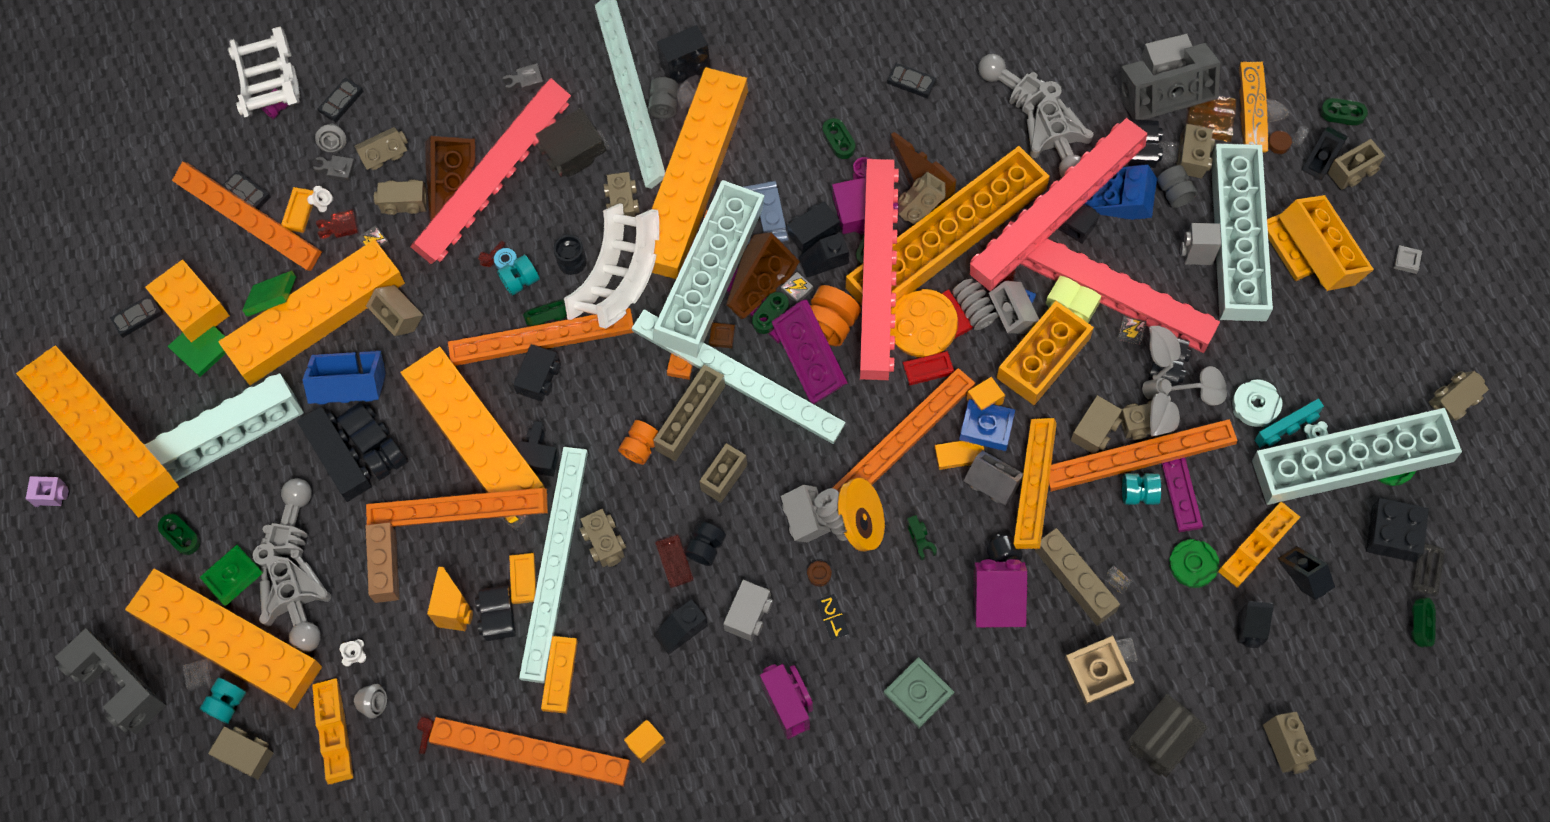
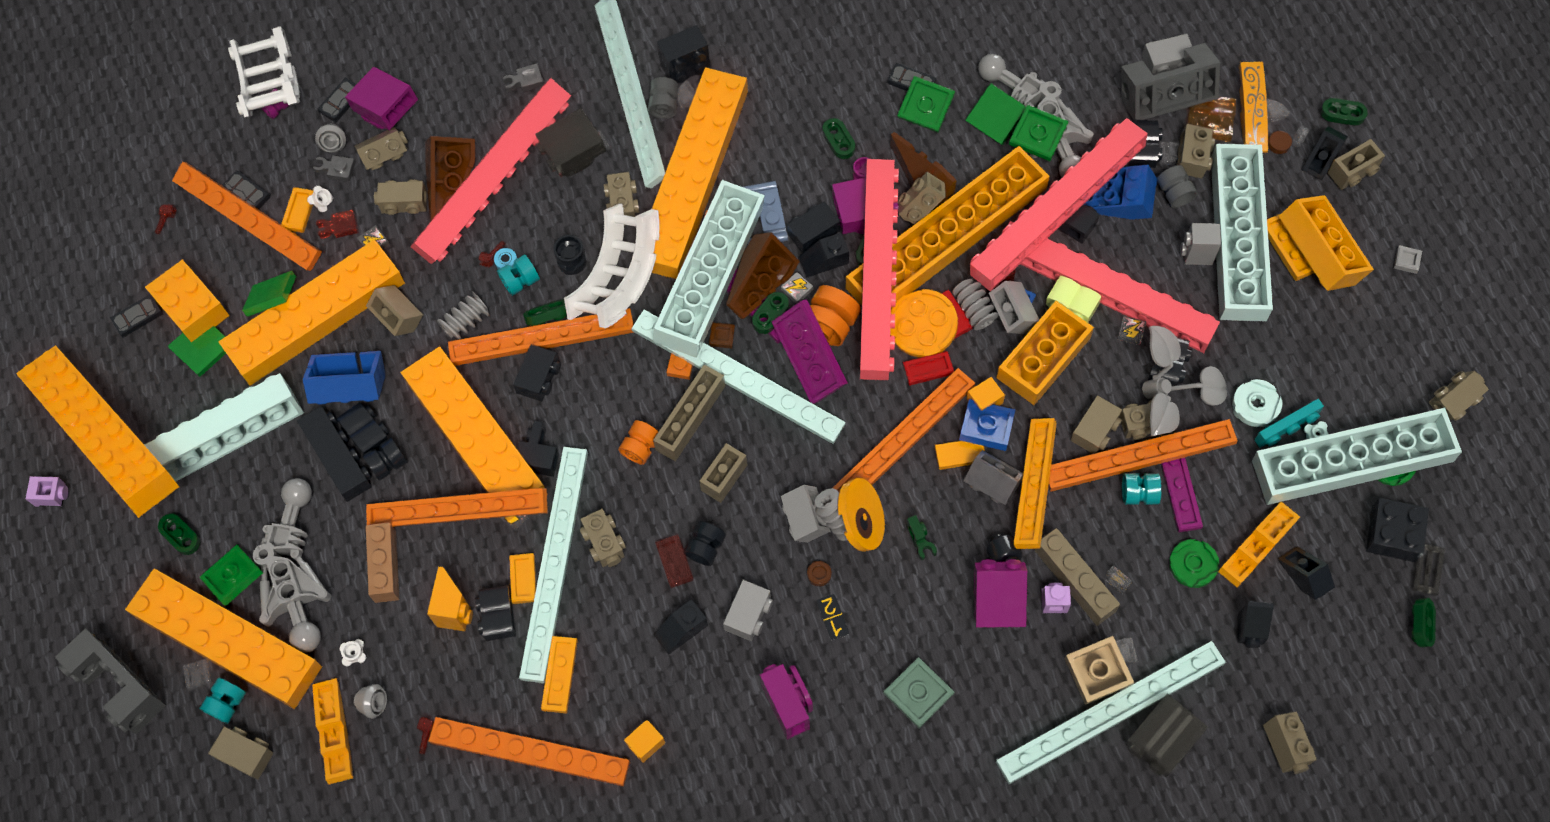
none -> clear red hand [154,204,176,235]
none -> magenta brick [345,66,418,131]
none -> light grey piece [437,291,489,340]
none -> green tile [897,76,955,133]
none -> green tile [965,84,1026,145]
none -> light aqua plate [996,641,1226,784]
none -> green tile [1009,105,1069,161]
none -> lavender brick [1041,583,1071,613]

